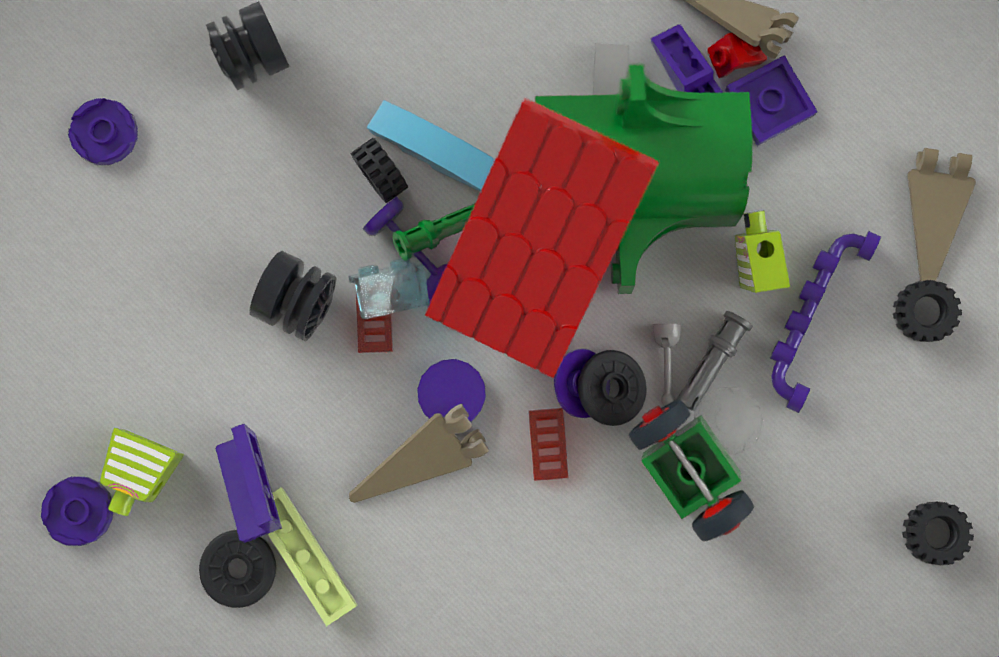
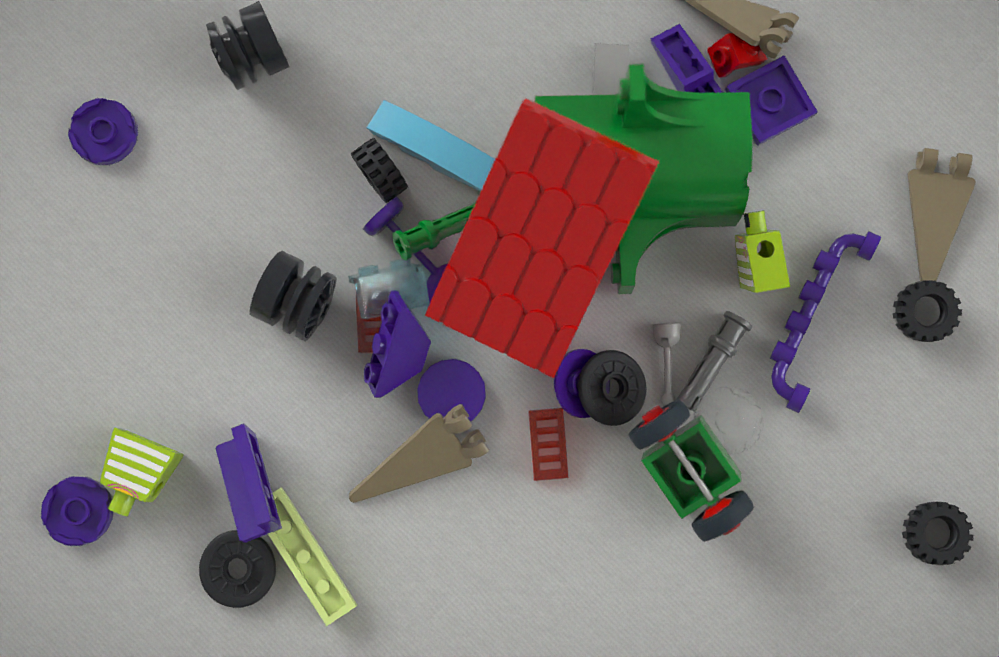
none -> dark purple slope [364,290,431,398]

